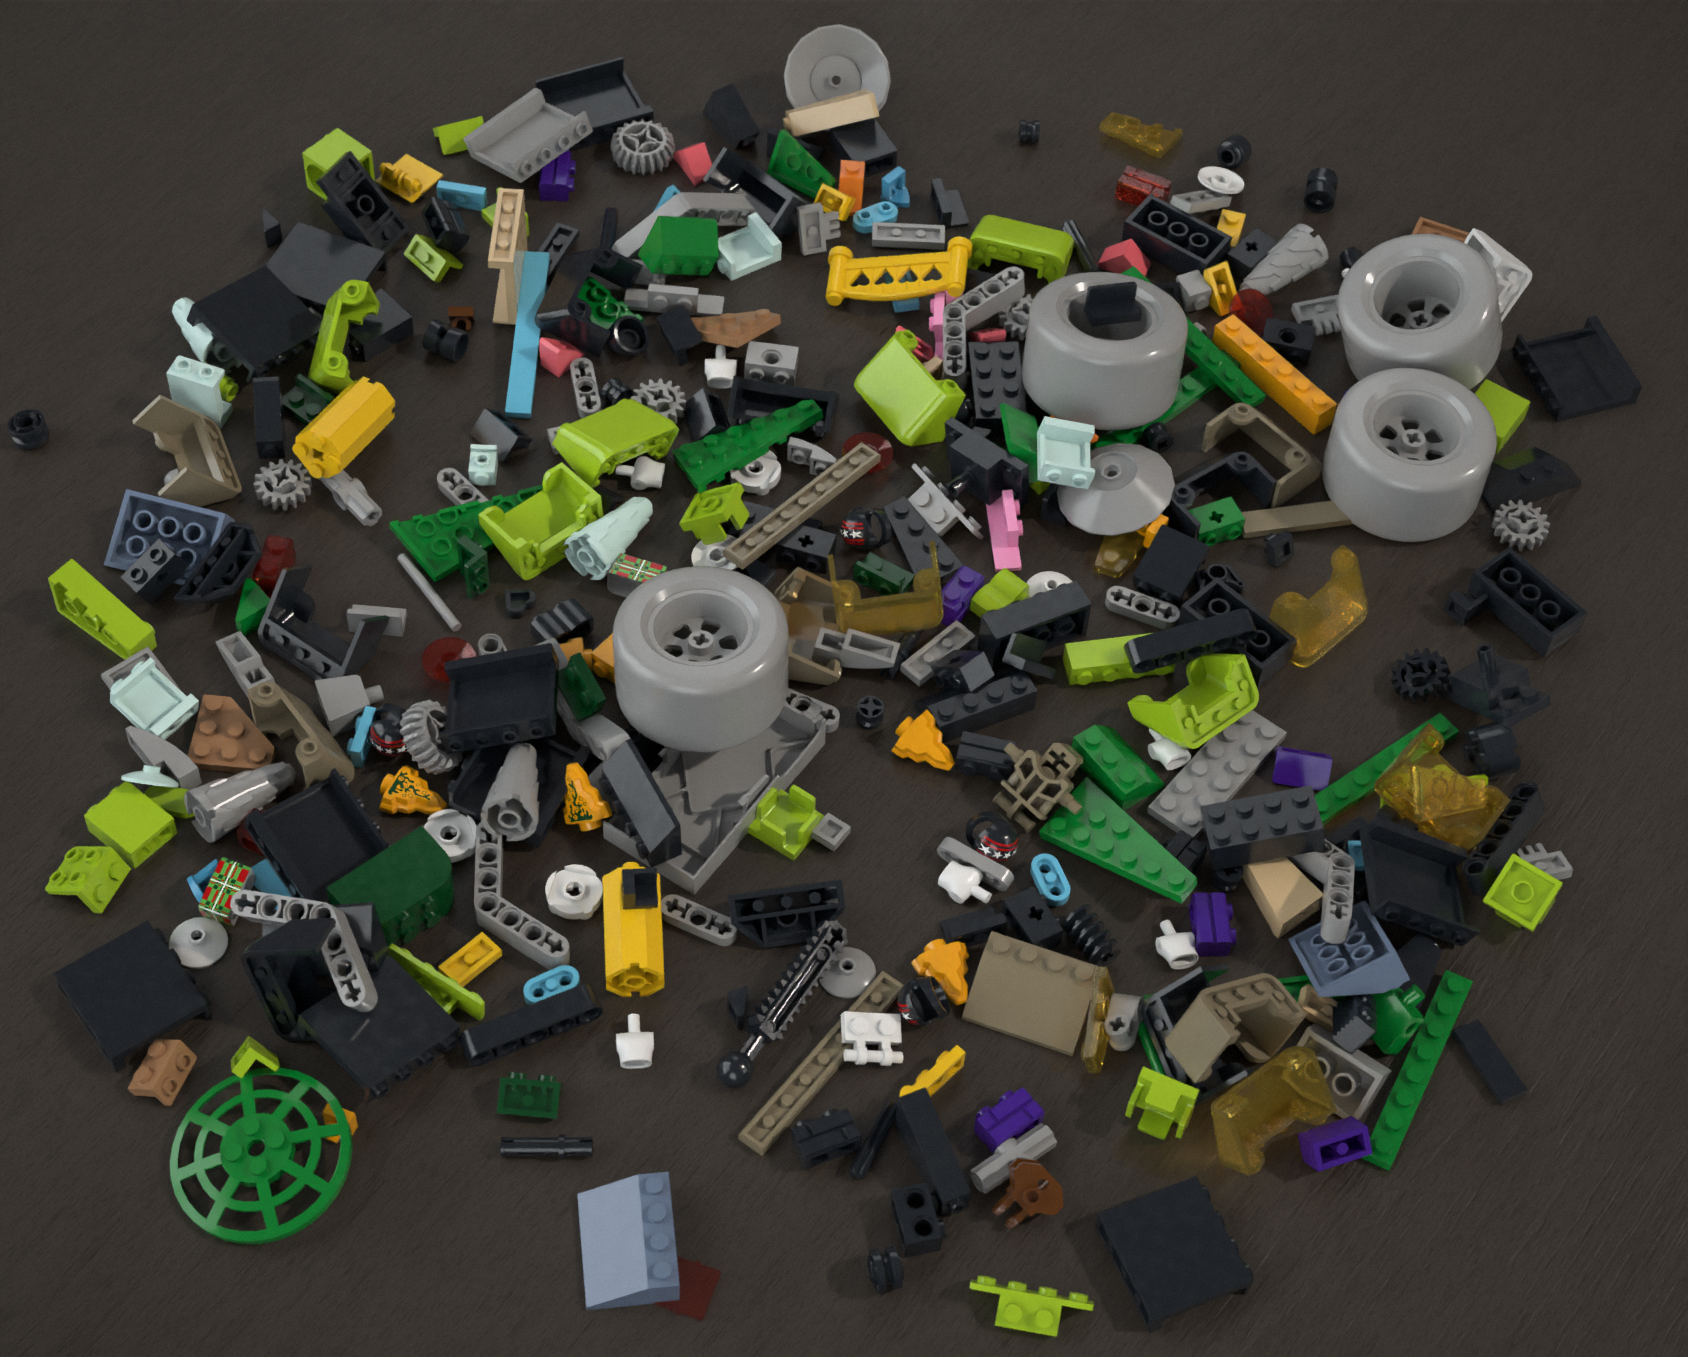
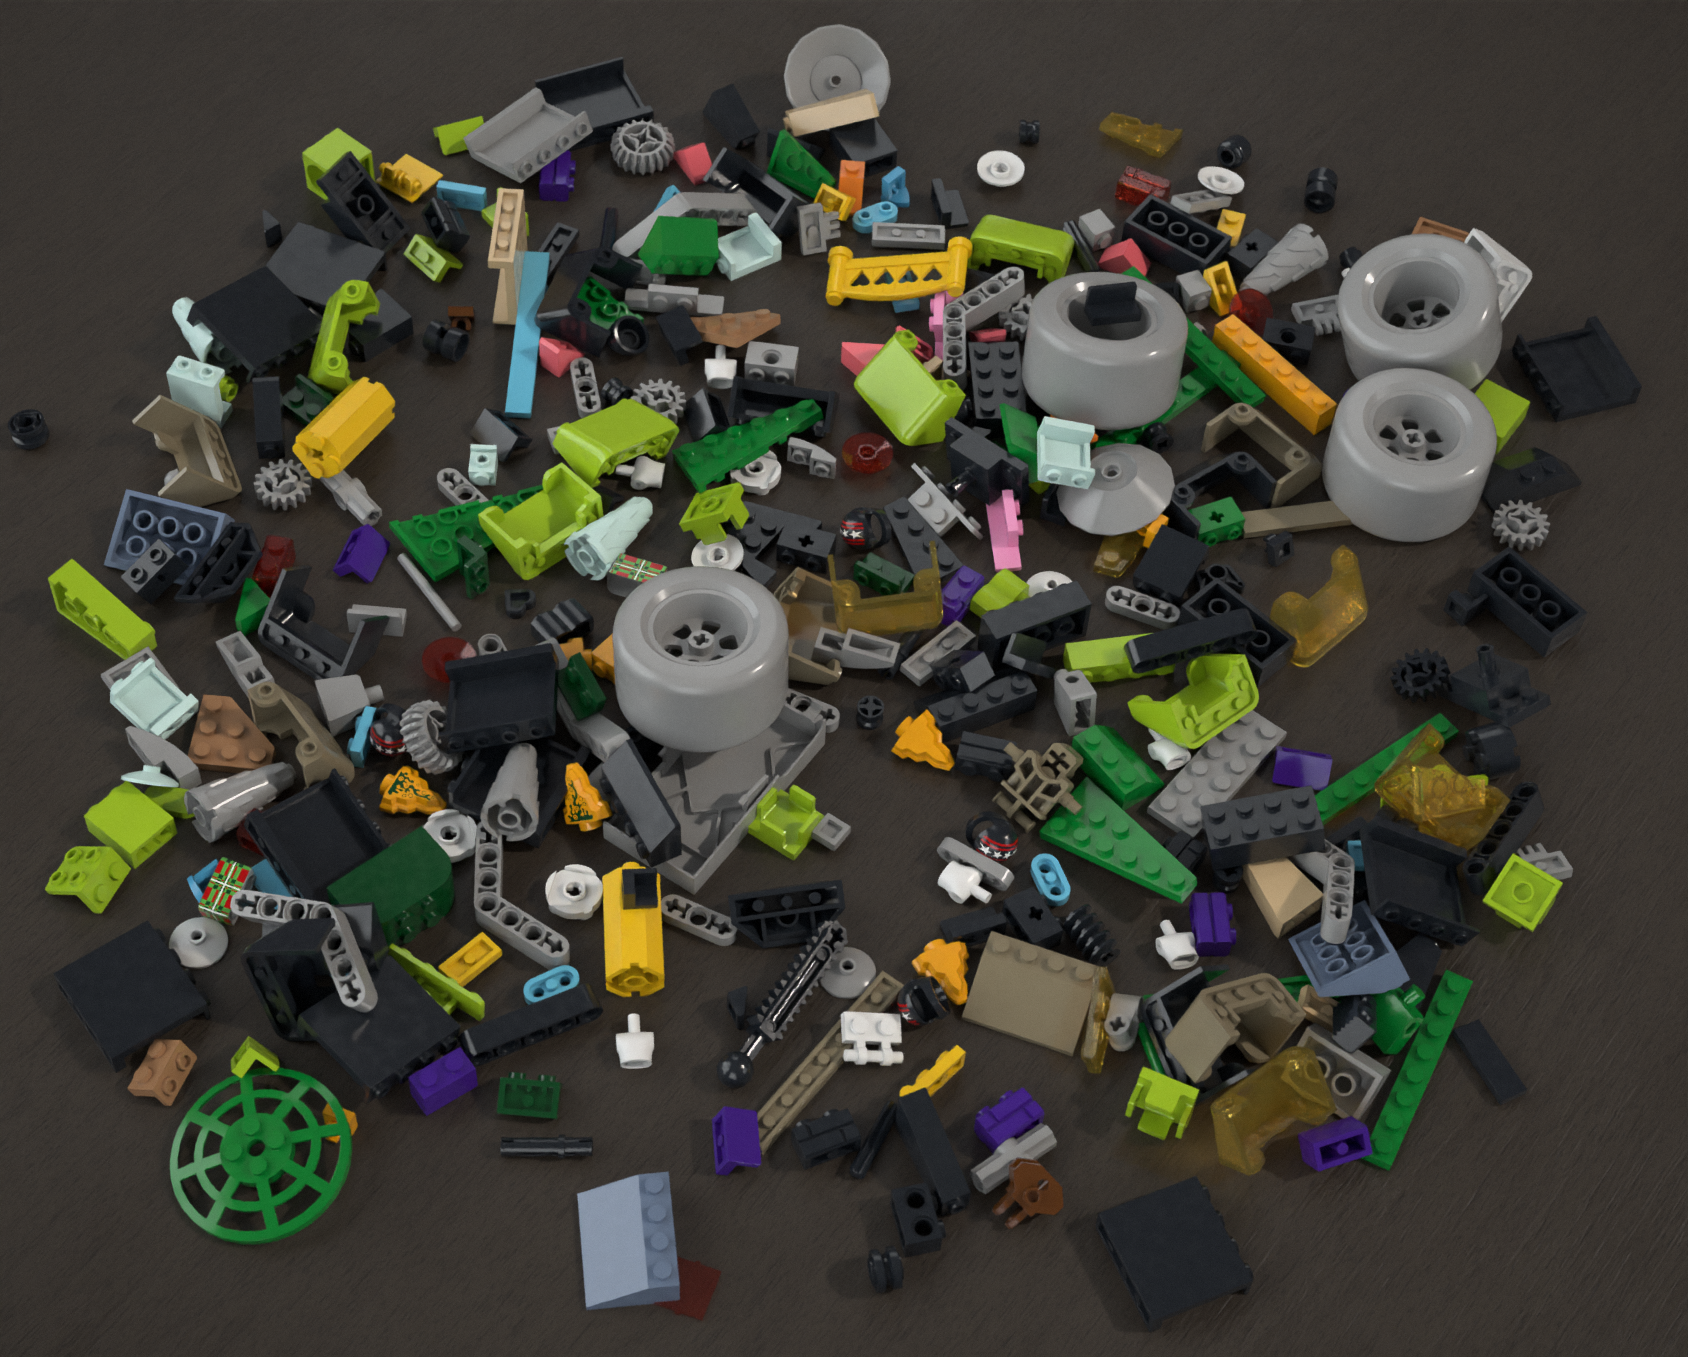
dark tan tile [723,442,881,570] -> none
lime bracket [970,1275,1094,1337] -> none
none -> dark purple panel [333,524,390,583]
none -> dark purple brick [408,1047,478,1116]
none -> dark purple panel [712,1106,761,1176]
none -> coral slope [841,342,885,376]
none -> white dish [977,151,1025,186]
none -> light grey torso [1053,669,1097,736]
none -> light grey brick [1078,209,1115,252]

